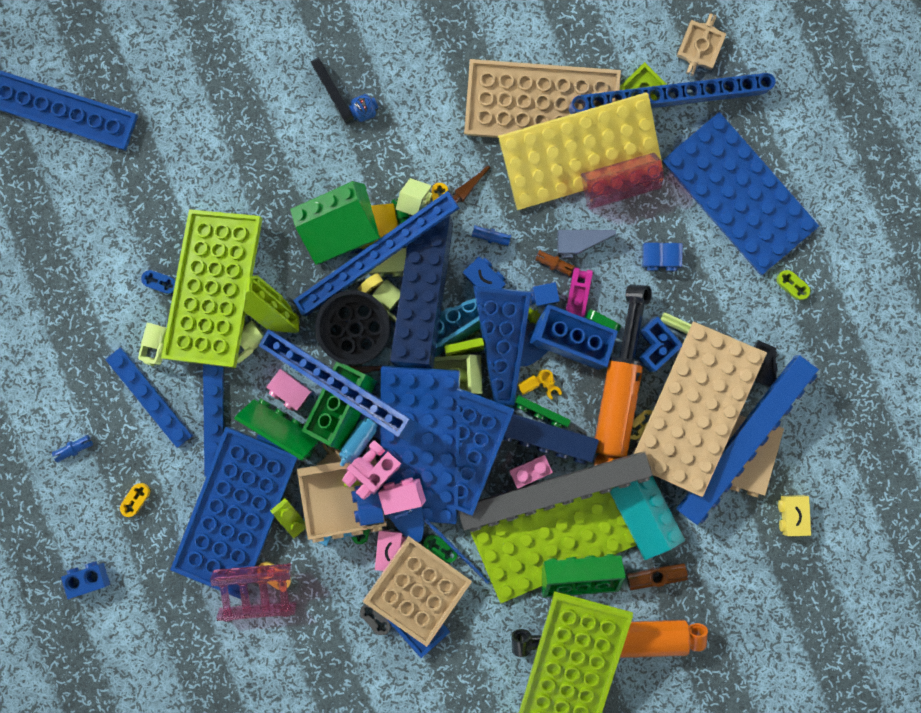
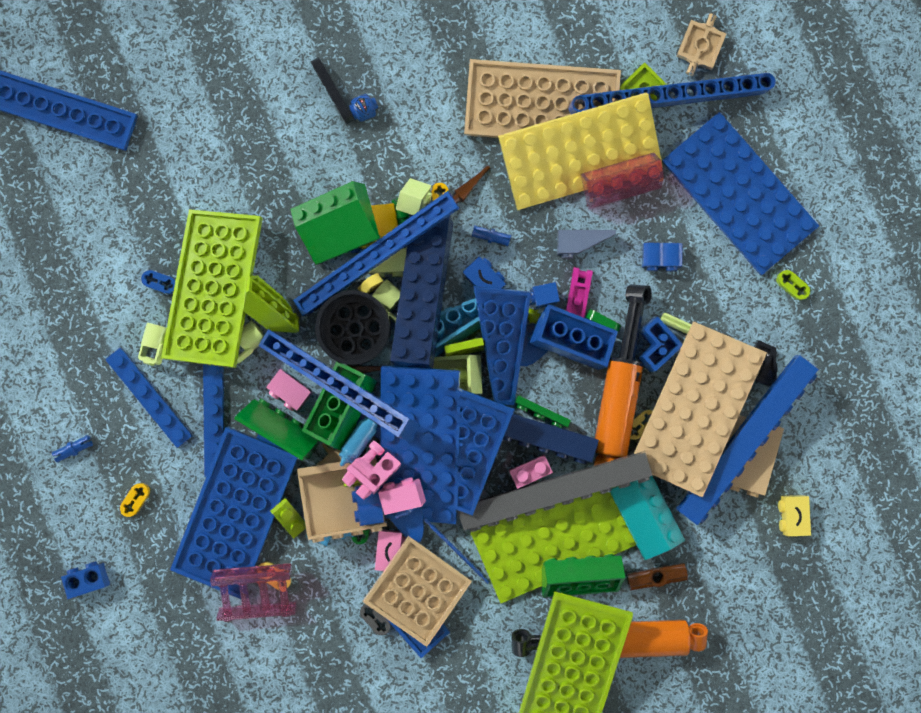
green beam [424,534,457,563] -> none
yellow bar [517,369,562,400] -> none
dark orange pin [535,250,574,276] -> none

